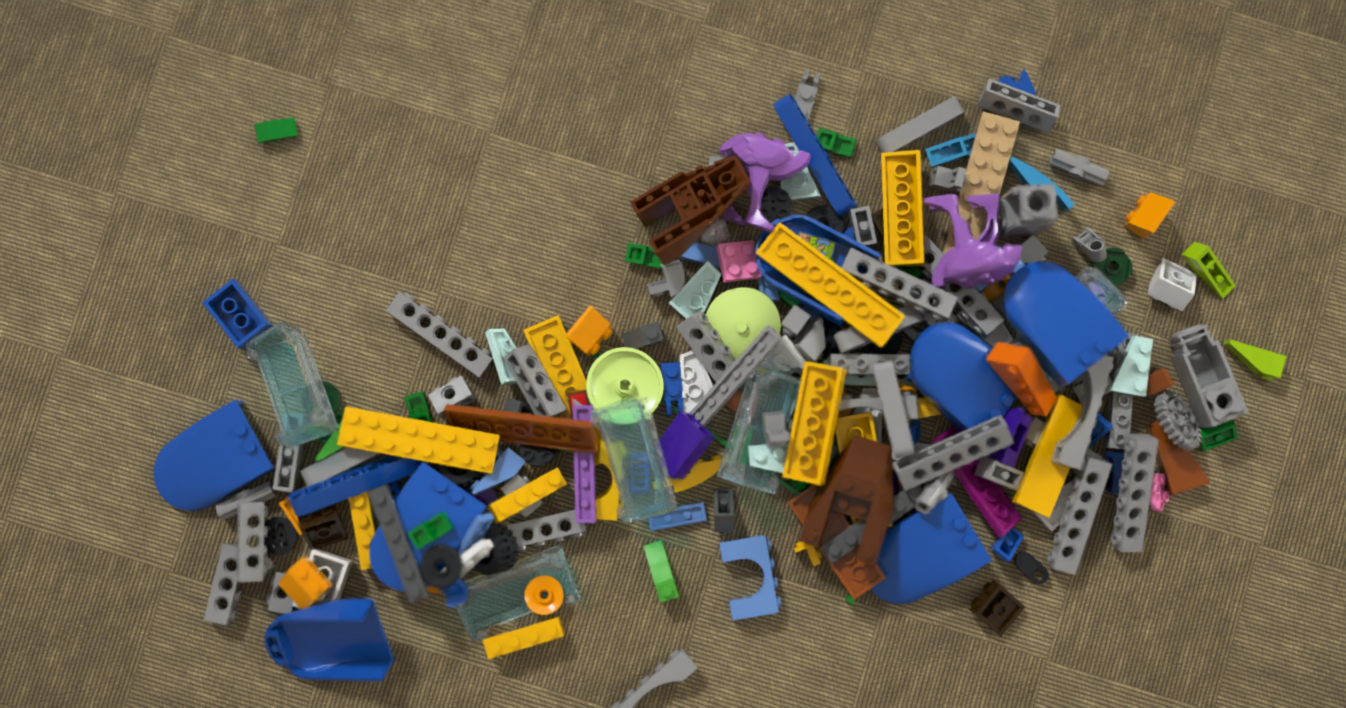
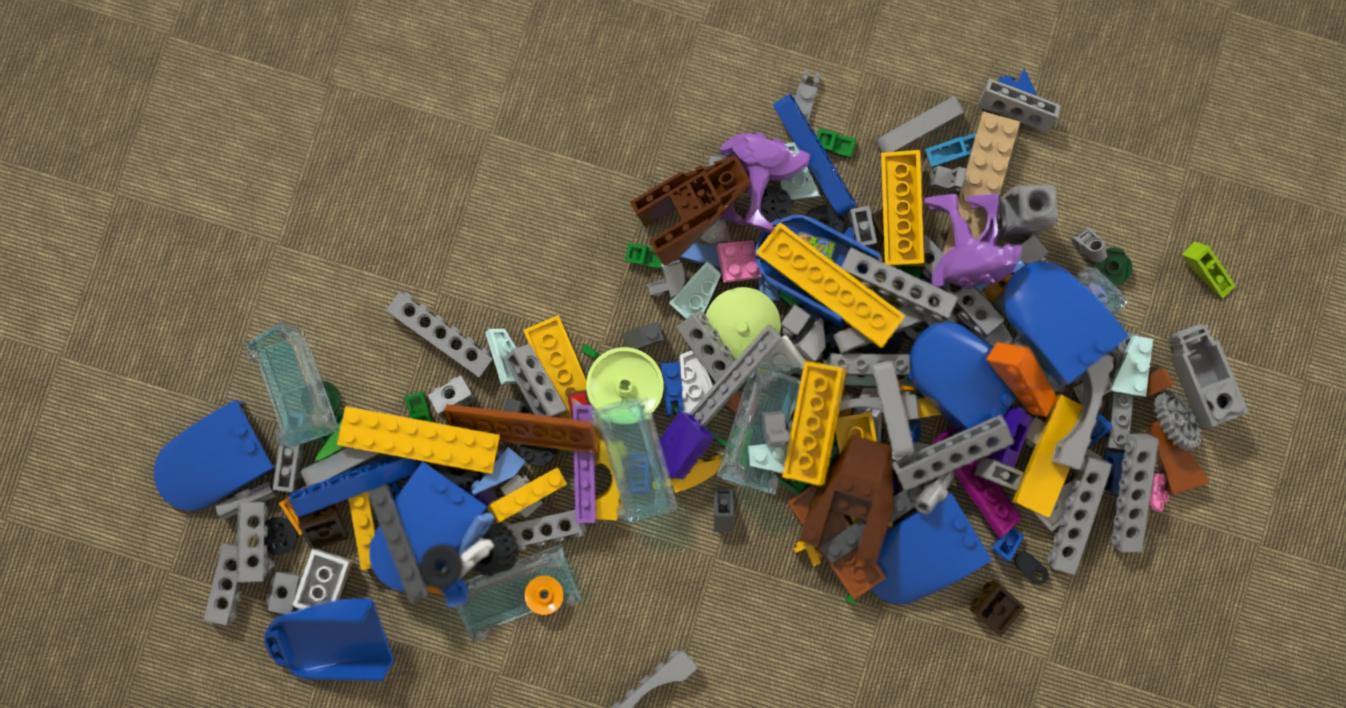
blue brick [202,279,274,350] -> none
green slope [254,117,298,143] -> none
light orange slope [278,556,333,609] -> none
green slope [407,511,454,550] -> none
yellow arch [483,616,565,659] -> none
light orange slope [566,306,613,357] -> none
bright green slope [643,540,679,603] -> none
medium blue tile [647,502,707,531] -> none
medium blue arch [719,535,781,620] -> none
dark azure slope [1008,157,1075,212] -> none
light grey piece [1049,148,1109,187] -> none
light orange slope [1124,192,1175,239] -> none
white slope [1148,257,1197,311] -> none
green slope [1199,420,1238,452] -> none
lime slope [1223,340,1287,381] -> none

